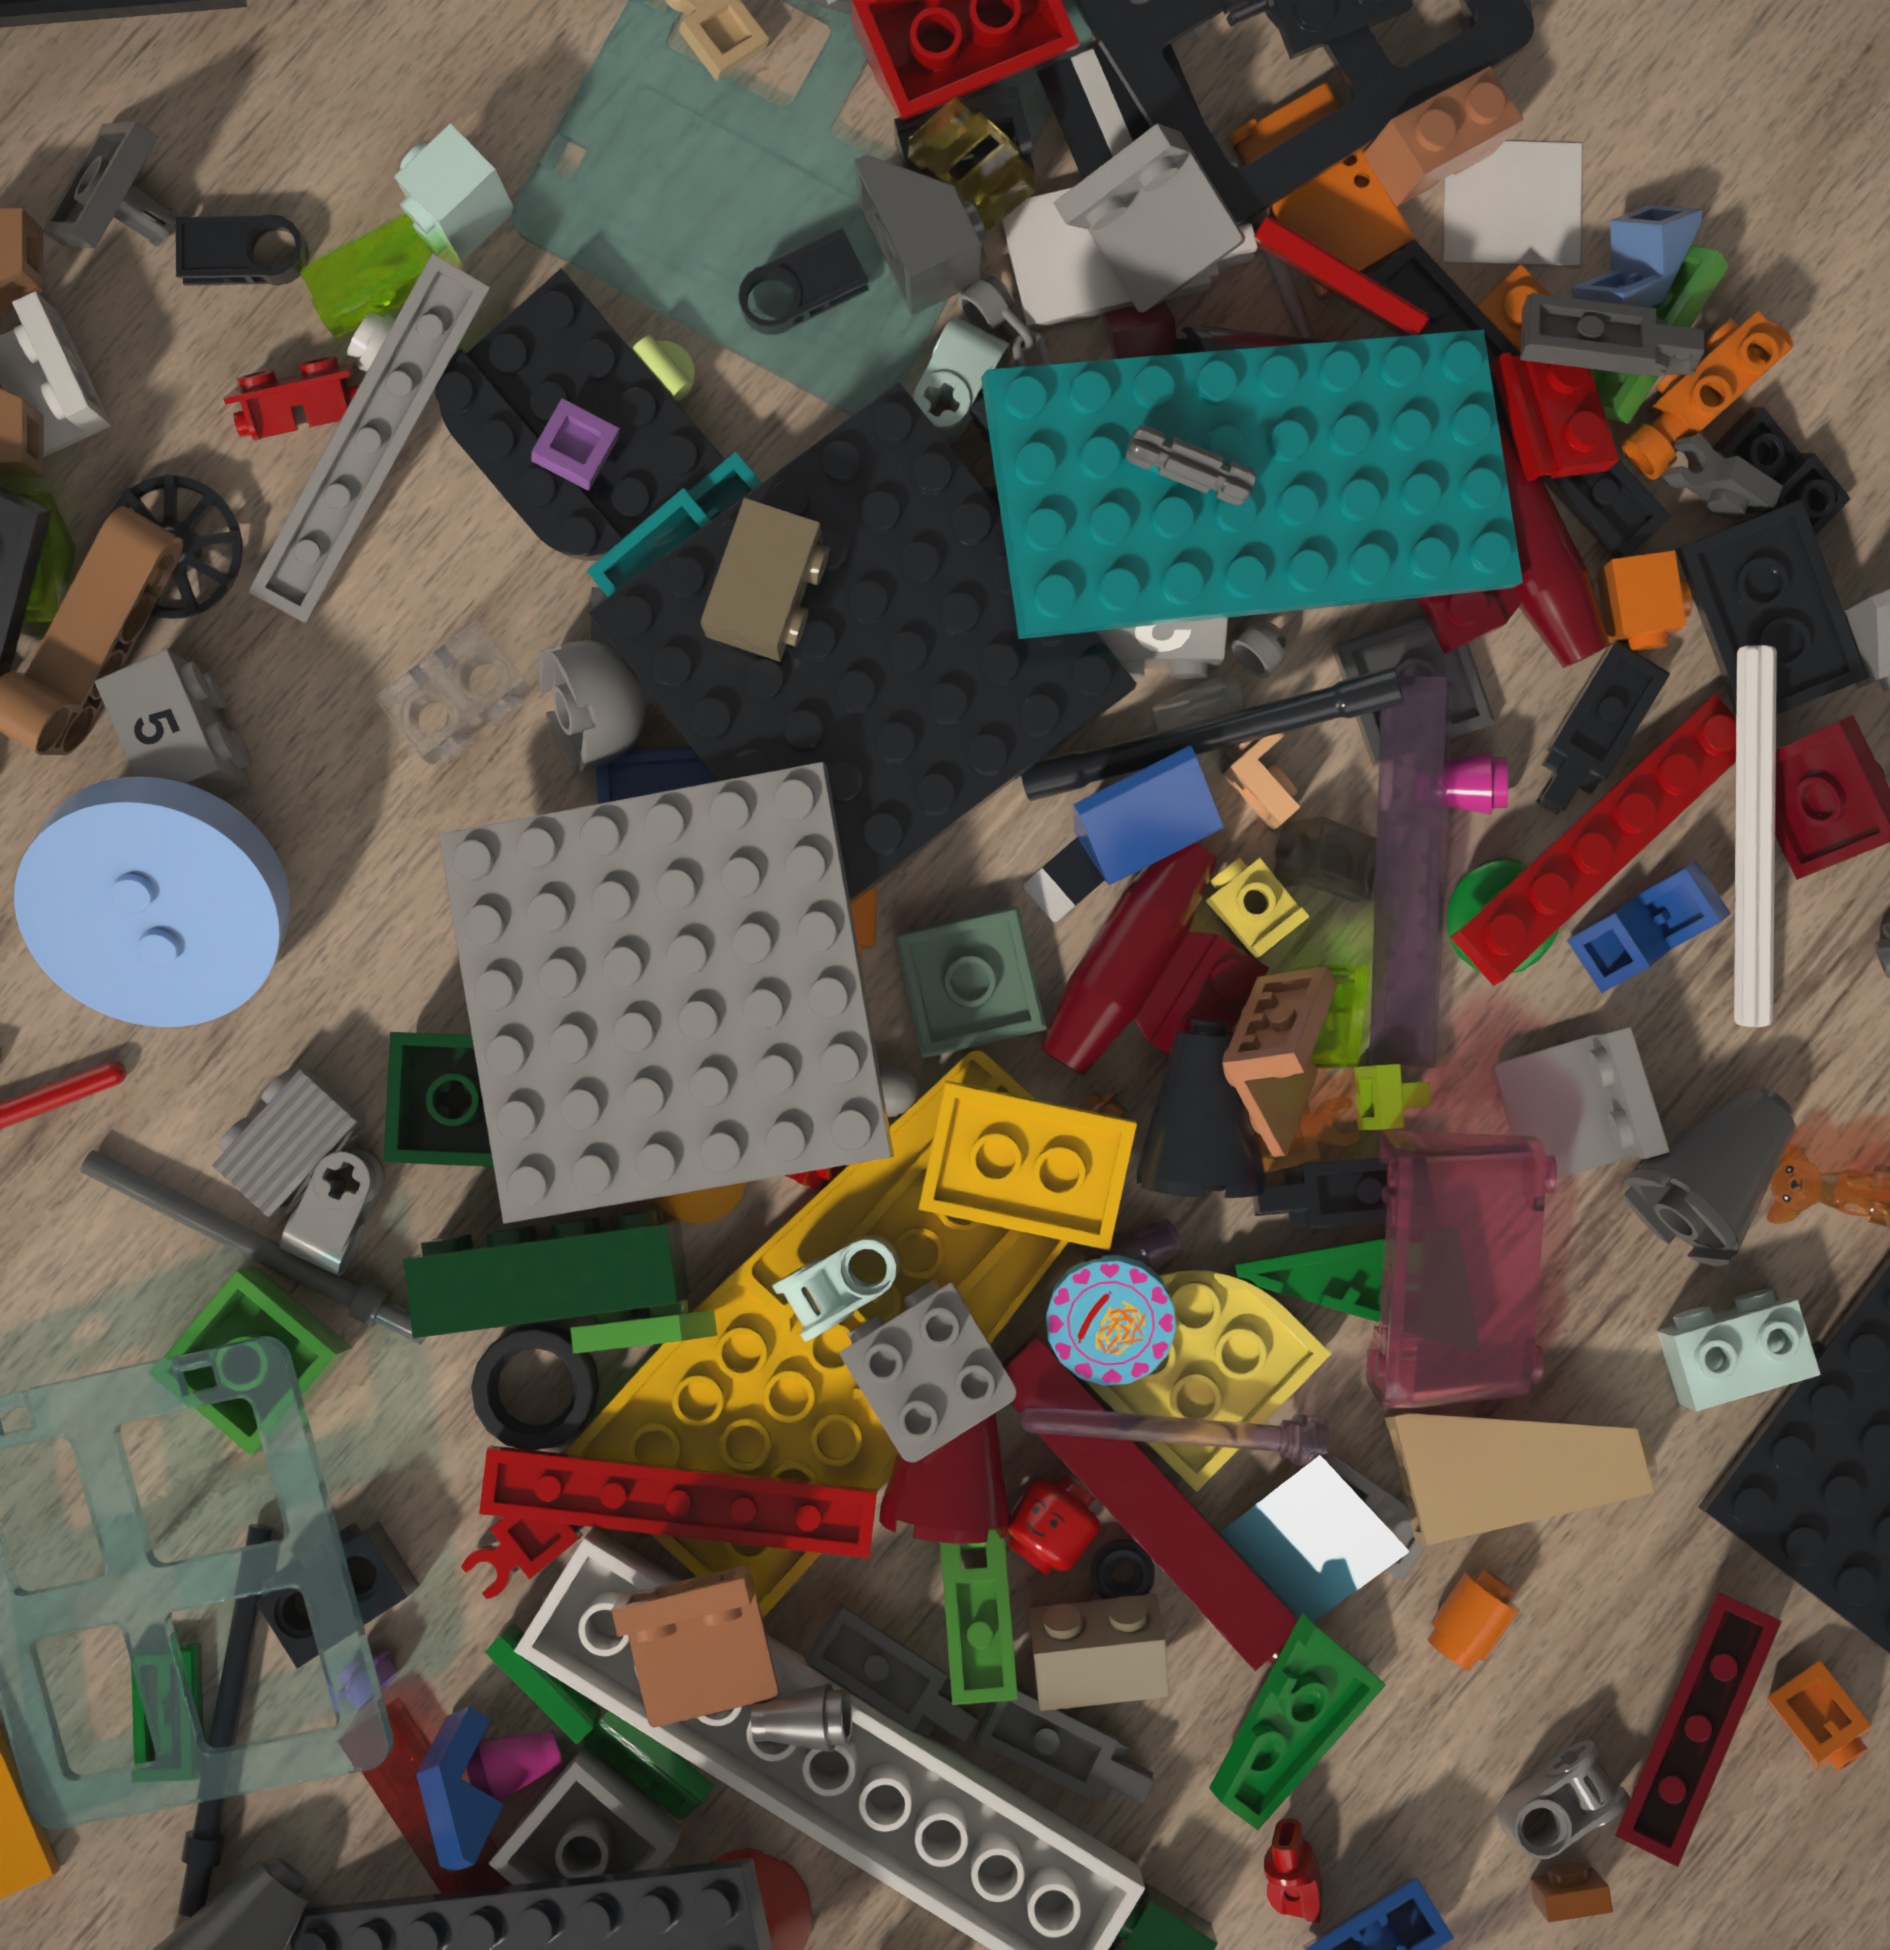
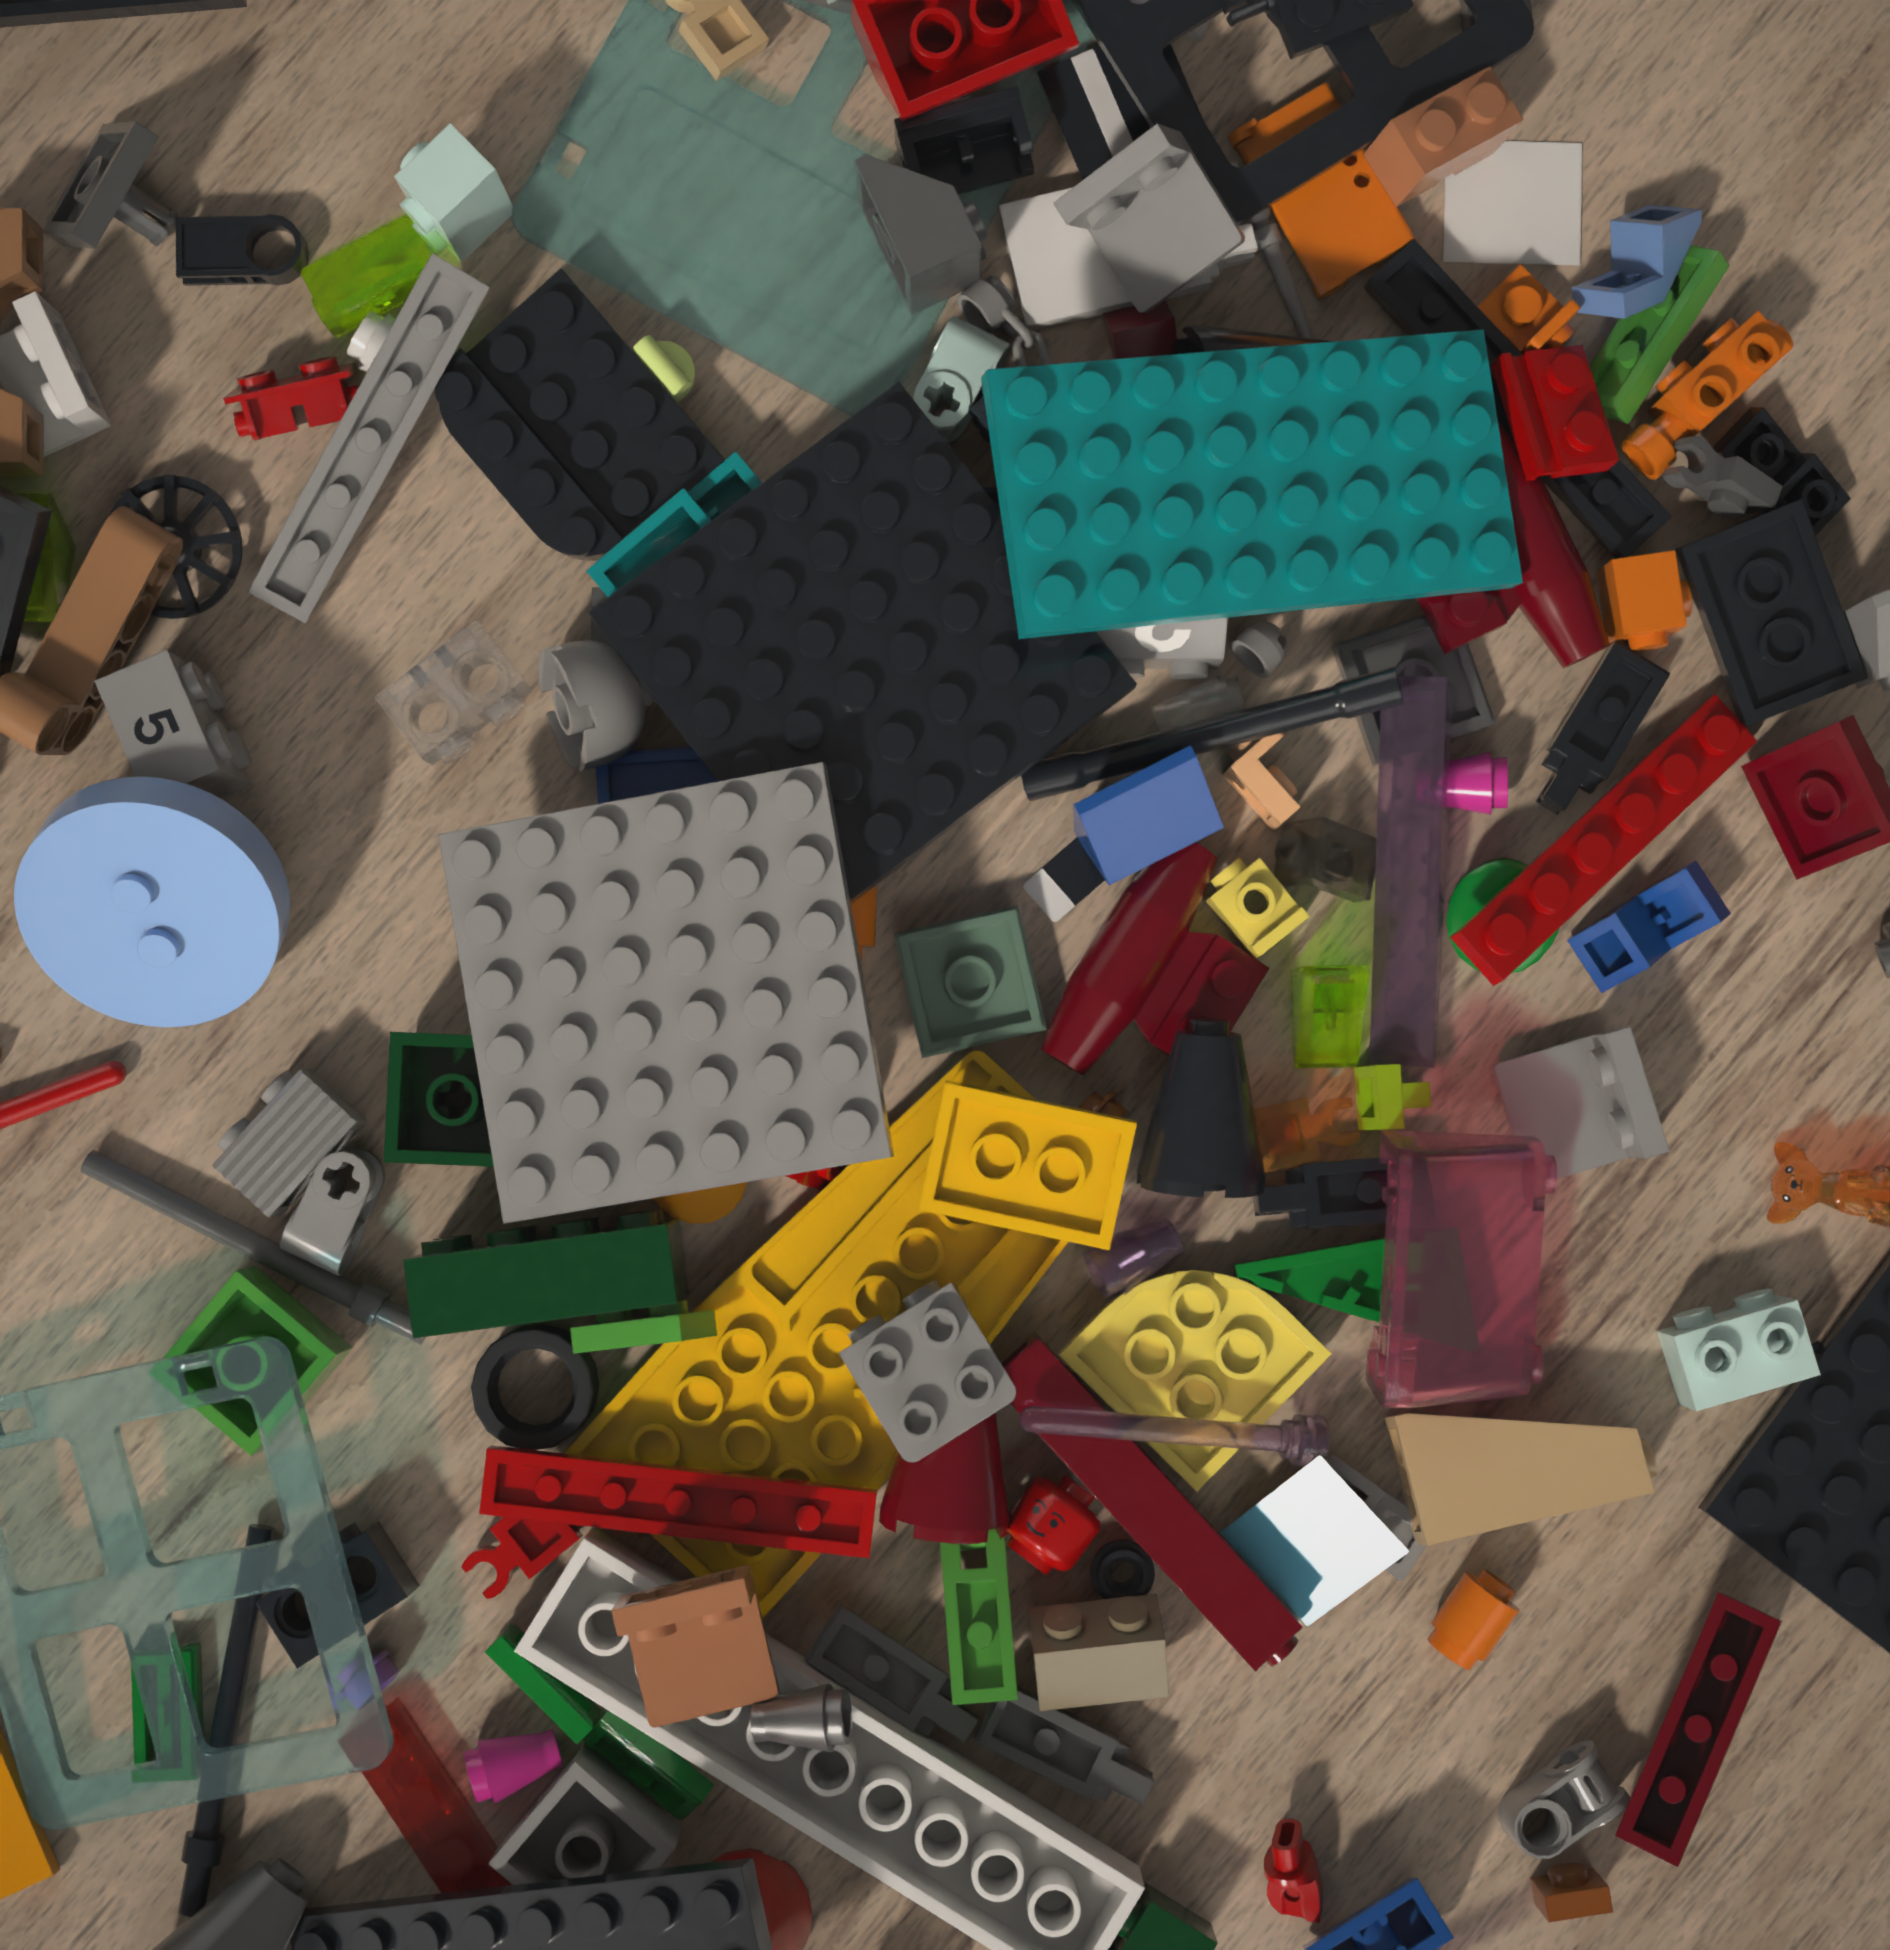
blue slope [416,1706,504,1872] -> none
medium lavender plate [531,399,620,491] -> none
dark tan piece [700,498,830,662] -> none
black piece [738,228,870,336] -> none
light aqua piece [772,1235,900,1342] -> none
light grey hinge [879,1063,920,1117] -> none
clear yellow piece [908,97,1035,231] -> none
medium azure tile [1046,1255,1176,1386] -> none
dark grey axle [1125,425,1256,505] -> none
green wing [1209,1613,1386,1830] -> none
nougat bracket [1222,966,1338,1157] -> none
red tile [1254,217,1431,336] -> none
dark grey hinge [1520,293,1704,376] -> none
dark grey cone [1623,1089,1796,1267] -> none
white axle [1734,645,1777,1027] -> none
orange bracket [1767,1660,1872,1772] -> none

